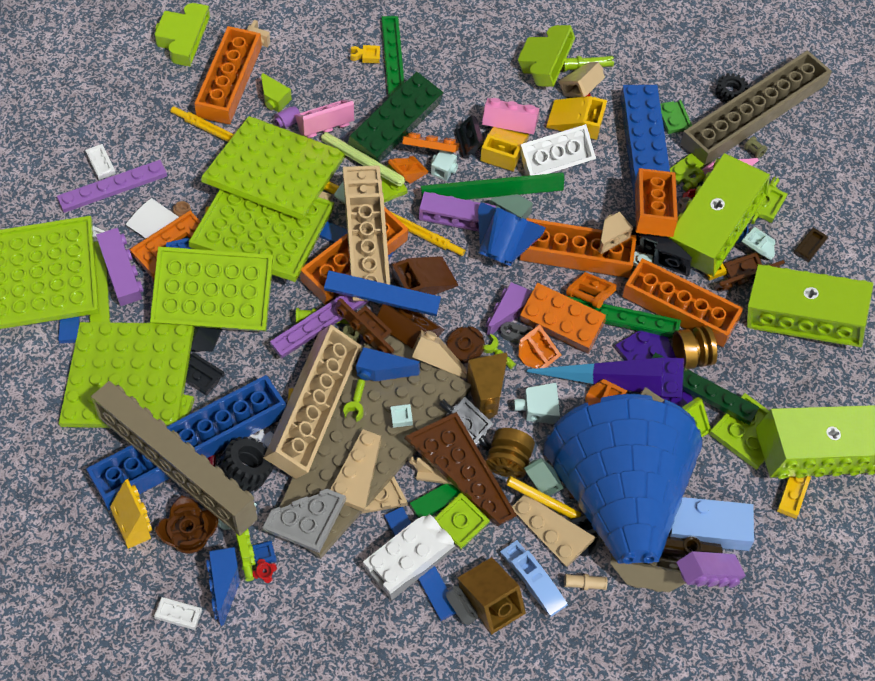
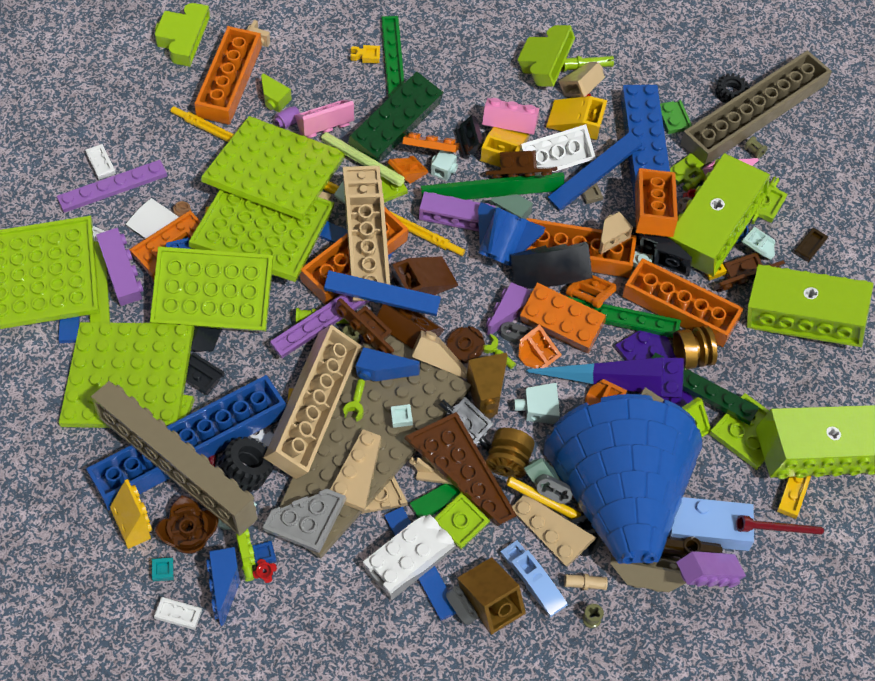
none -> teal plate [152,557,174,582]
none -> reddish brown bracket [485,150,558,178]
none -> black slope [510,241,593,289]
none -> dark grey beam [536,474,572,504]
none -> blue tile [548,131,642,211]
none -> dark tan tile [581,183,603,204]
none -> olive bush [583,604,604,628]
none -> dark red piece [736,515,824,535]

